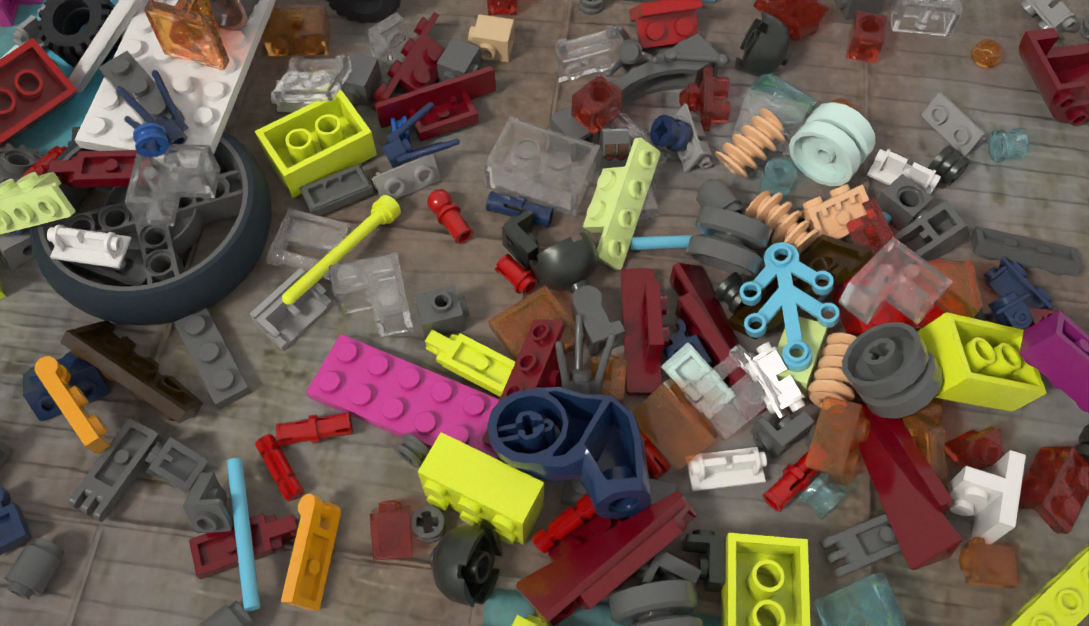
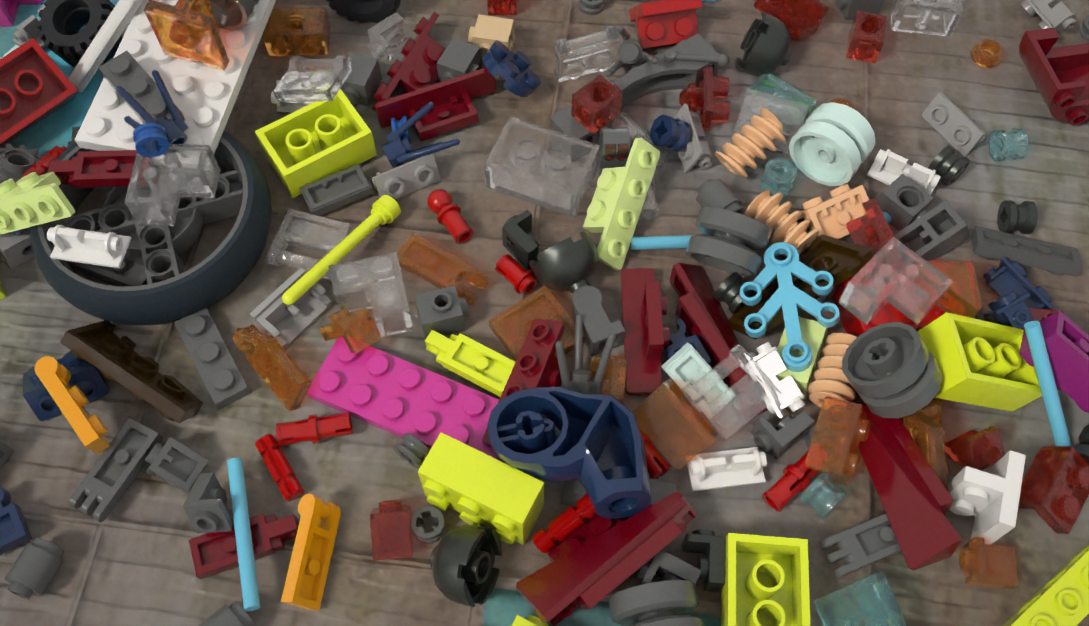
dark blue pin [486,191,554,228] -> none
none -> clear orange hinge [232,325,312,411]
none -> clear orange bracket [319,307,381,354]
none -> clear orange hinge [393,233,489,305]
none -> dark blue plate [482,40,541,98]
none -> pearl dark grey wheel [997,200,1038,234]
none -> medium azure bar [1024,321,1072,454]

